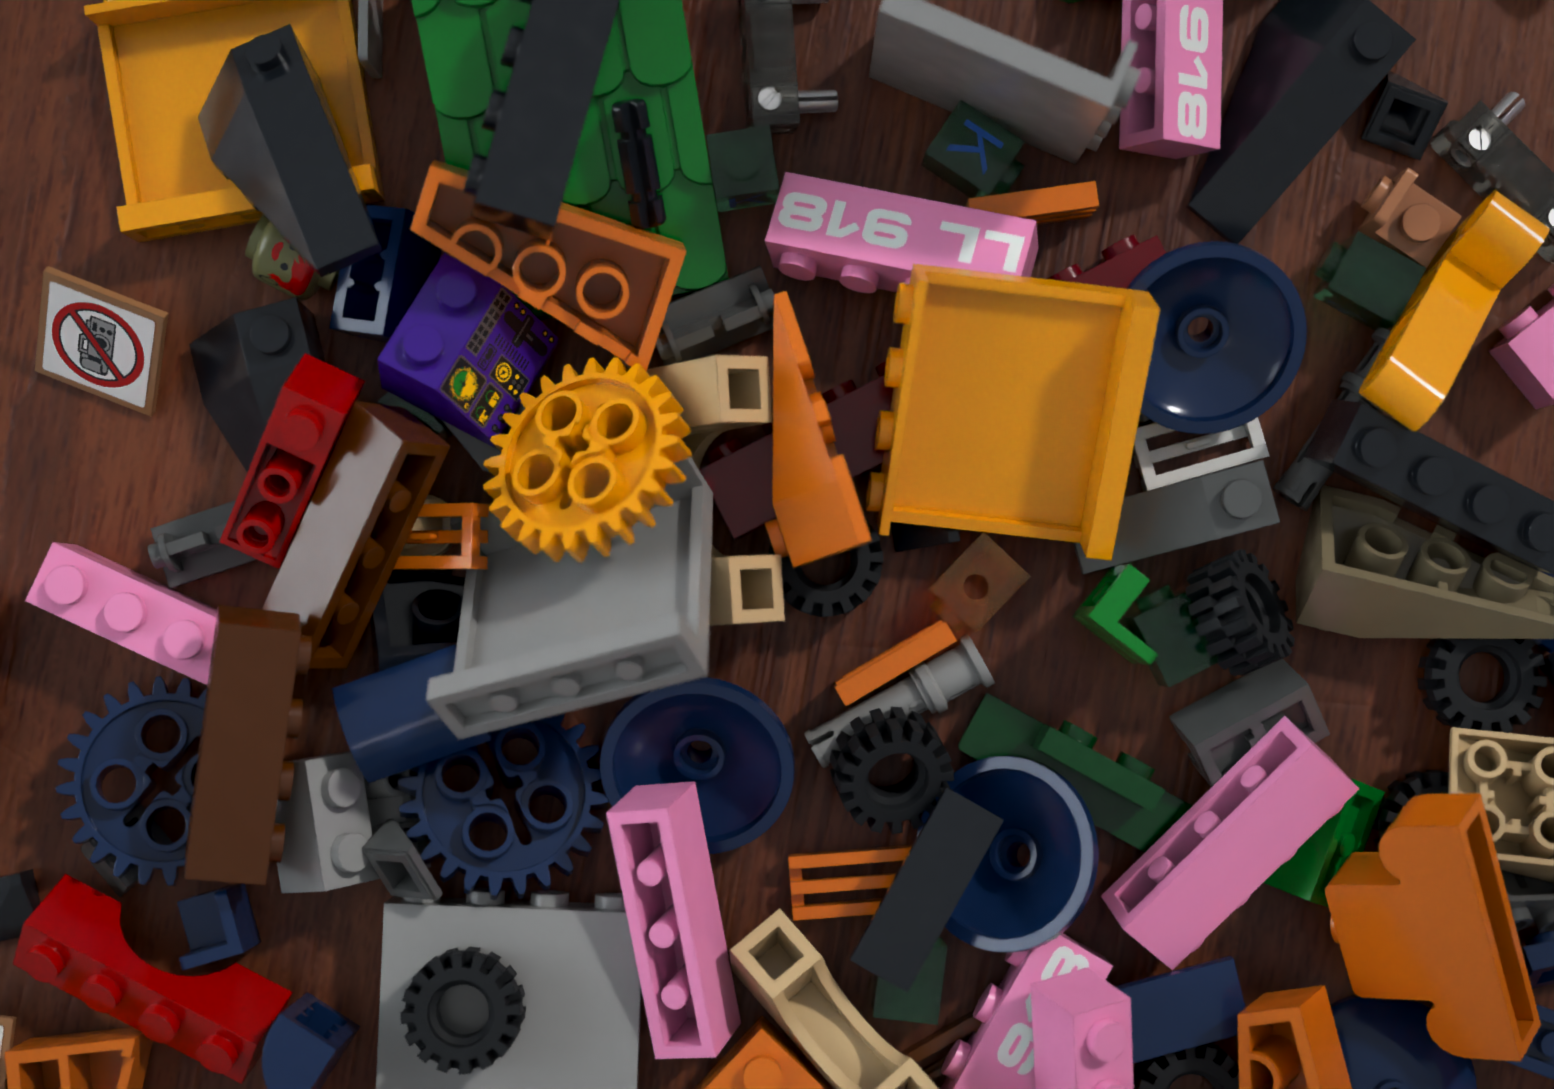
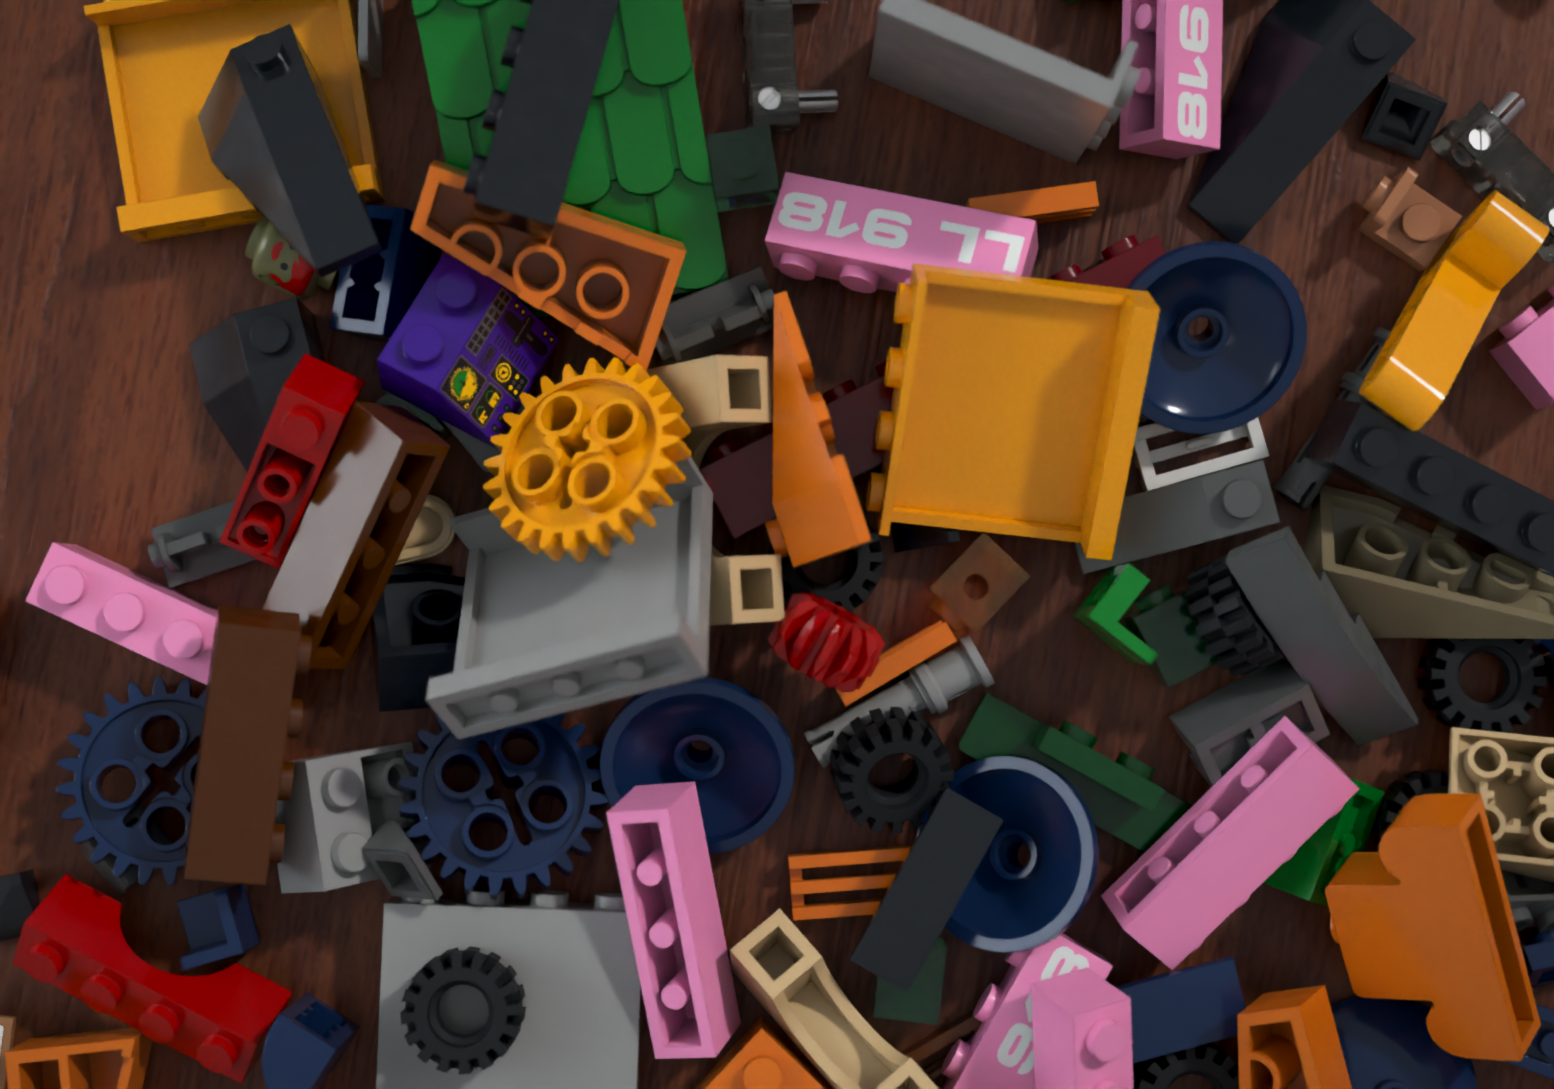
piece [35,266,169,417] -> none
dark blue brick [332,644,491,783] -> none
orange tile [393,503,489,570] -> none
black axle [611,98,666,229] -> none
clear green brick [921,100,1025,198] -> none
clear green brick [1313,231,1426,330] -> none
none -> red gear [767,592,885,692]
none -> dark grey slope [1225,526,1418,746]

